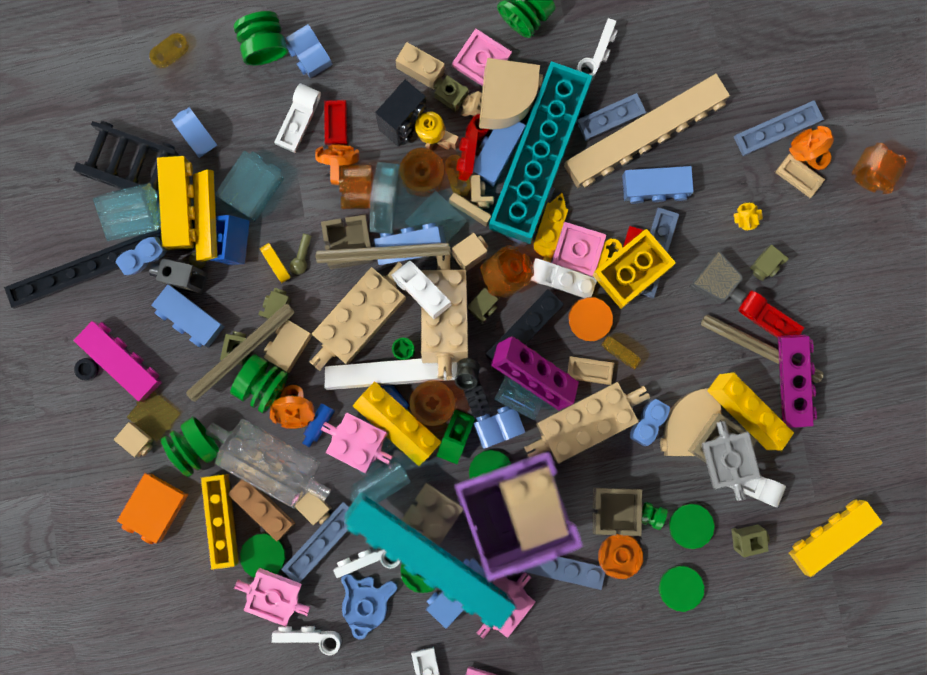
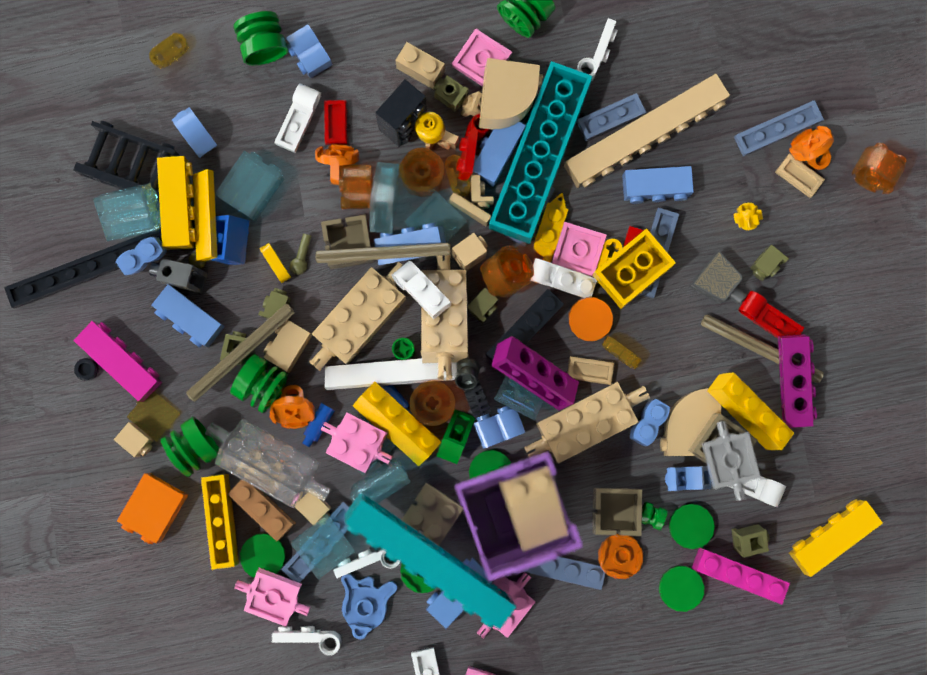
none -> clear light blue plate [291,514,355,579]
none -> medium blue brick [665,466,711,491]
none -> dark pink brick [691,548,790,604]

